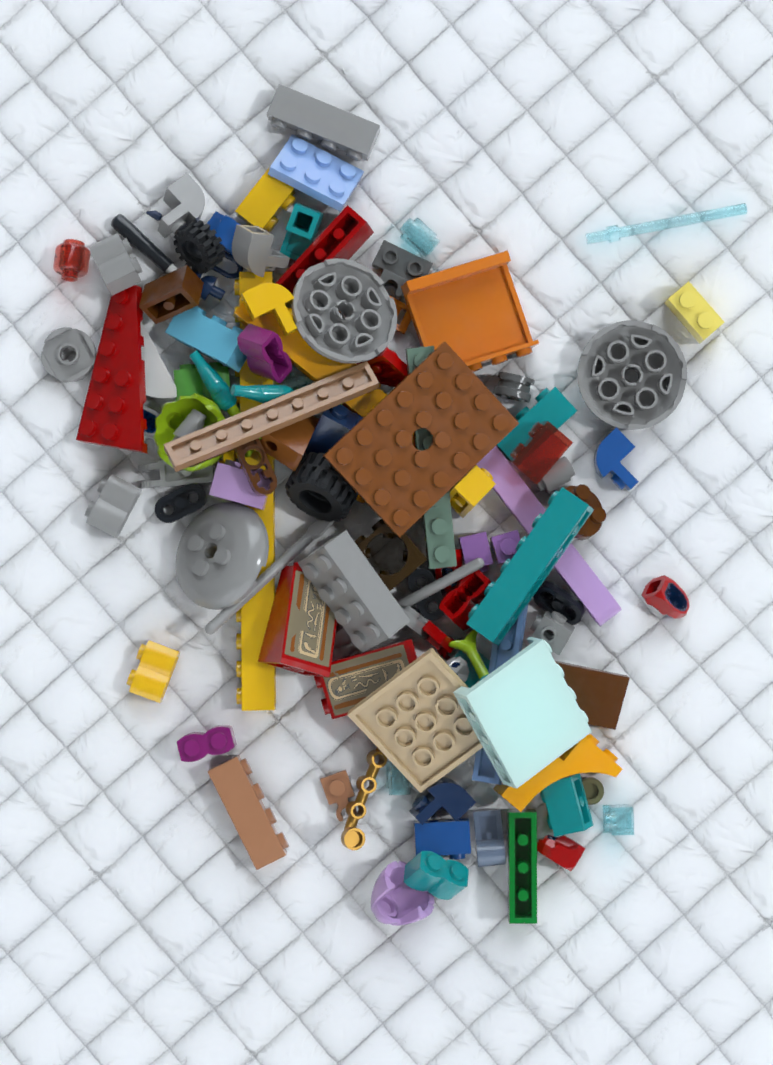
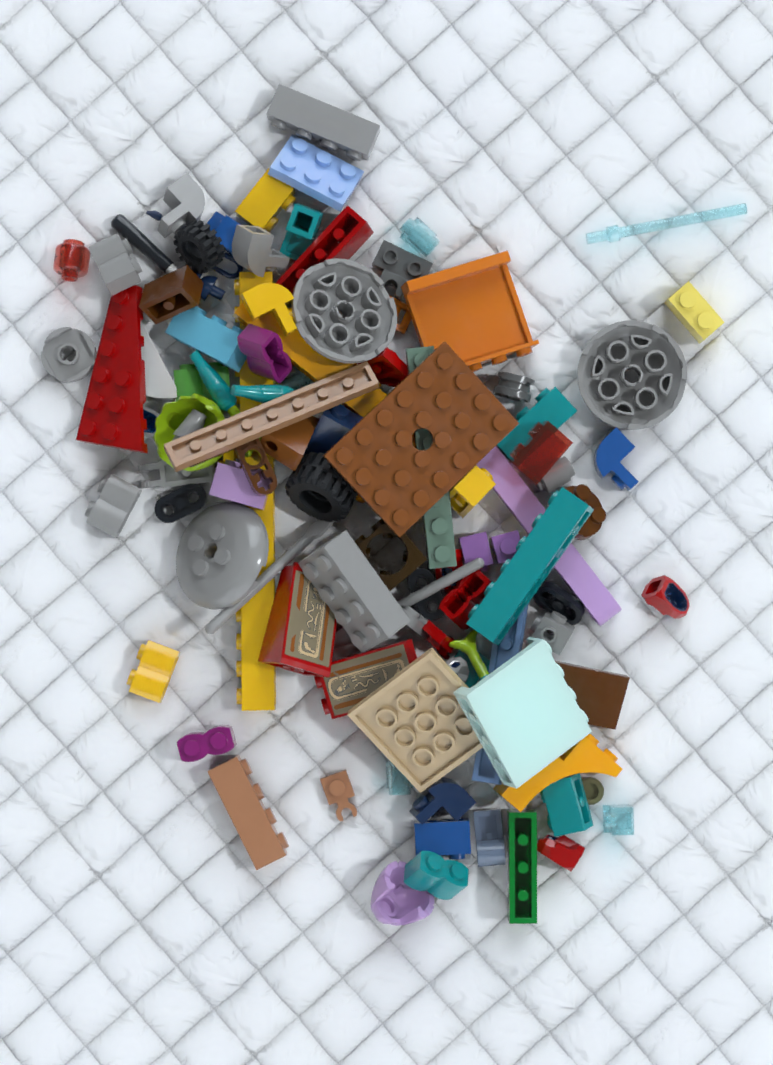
pearl gold bar [341,747,387,850] -> none

